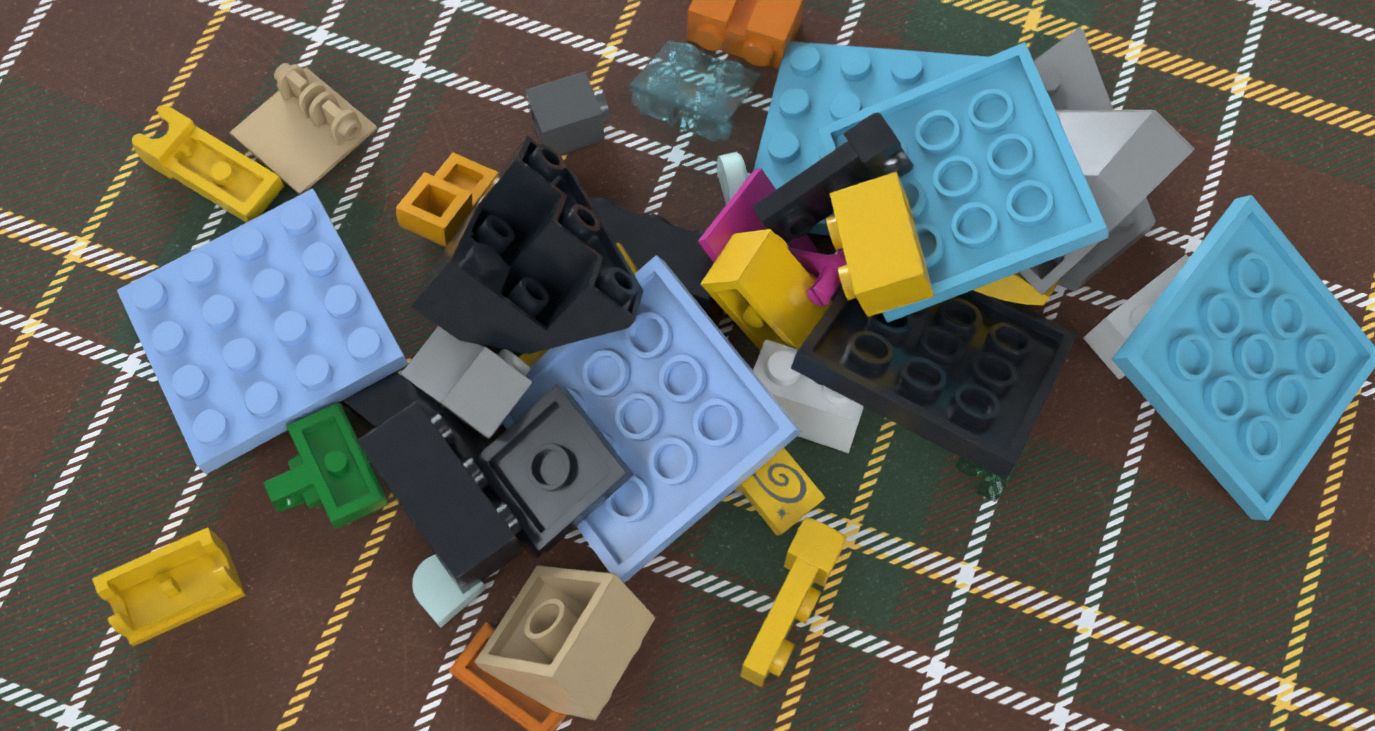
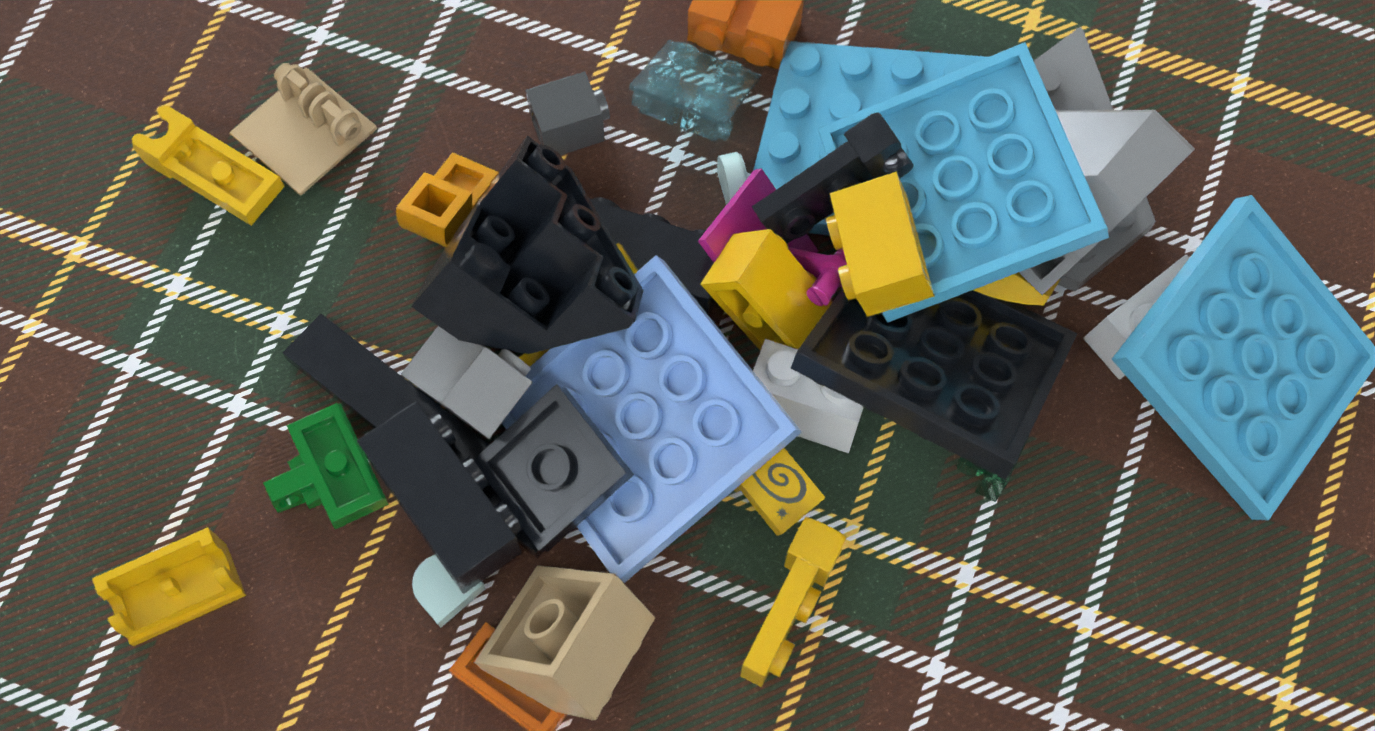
light blue plate [117,189,409,474] -> none

